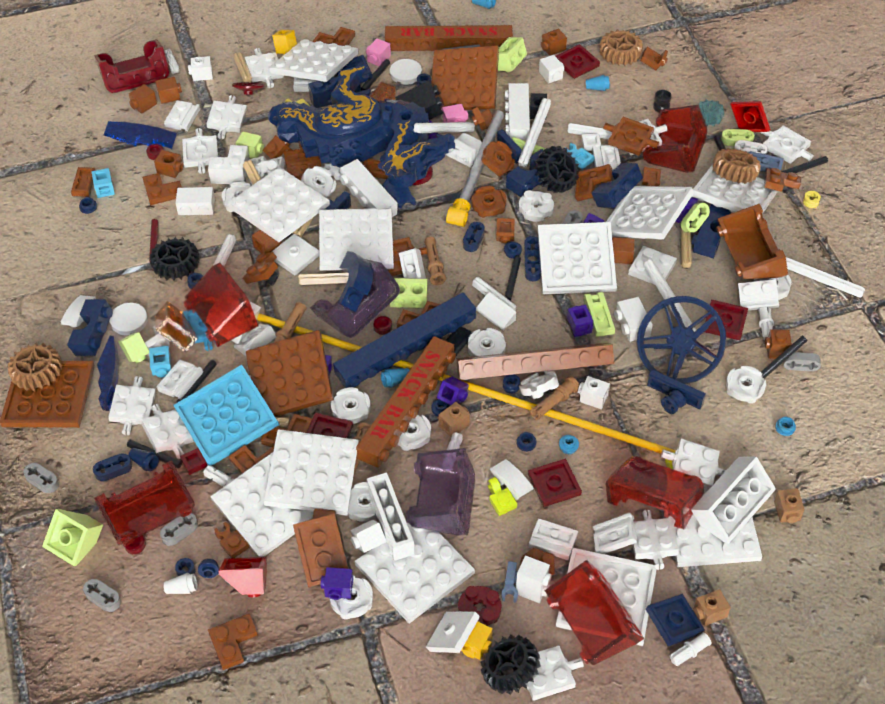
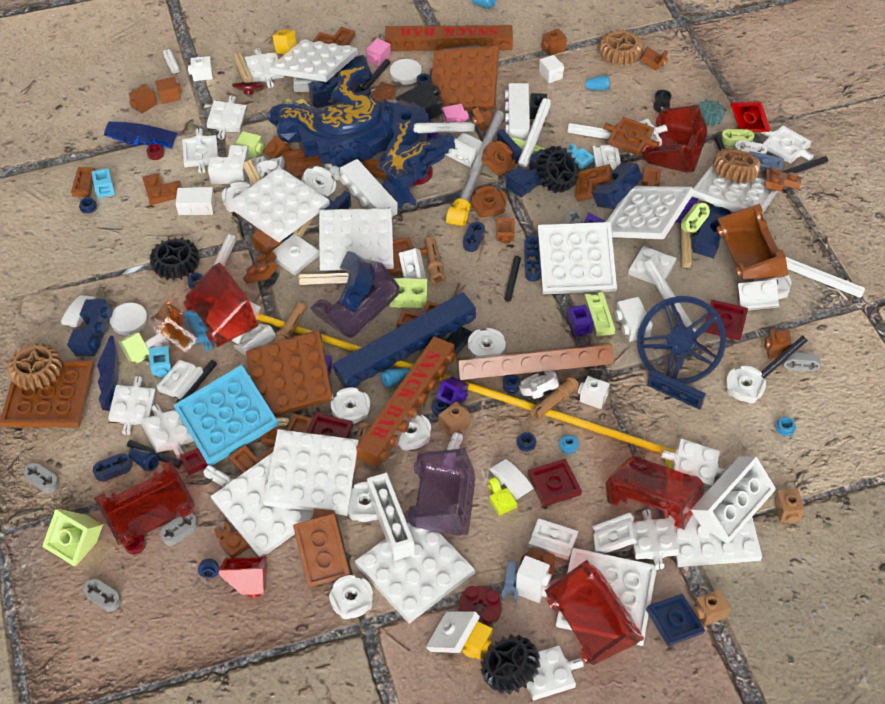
dark red windscreen [94,39,169,93] -> none
dark red bar [149,219,158,262] -> none
dark orange brick [154,150,183,178] -> none
white plate [164,100,200,132] -> none
white cone [164,573,198,594] -> none
dark blue bush [175,558,196,576] -> none
dark orange plate [208,613,257,670] -> none
dark purple brick [320,567,354,600] -> none
white brick [350,519,387,553] -> none
dark red tile [373,316,392,335] -> none
white axle [472,277,516,311] -> none
white slope [476,292,516,330] -> none
yellowish green brick [498,37,527,72] -> none
dark blue plate [504,242,522,259] -> none
white plate [519,190,554,222] -> none
dark red plate [555,44,600,79] -> none
white plate [581,133,601,151] -> none
dark orange brick [612,237,634,264] -> none
dark blue wheel [661,390,686,414] -> none
white axle [670,632,711,666] -> none
white axle [759,306,774,340] -> none
light yellow bush [803,191,821,208] -> none

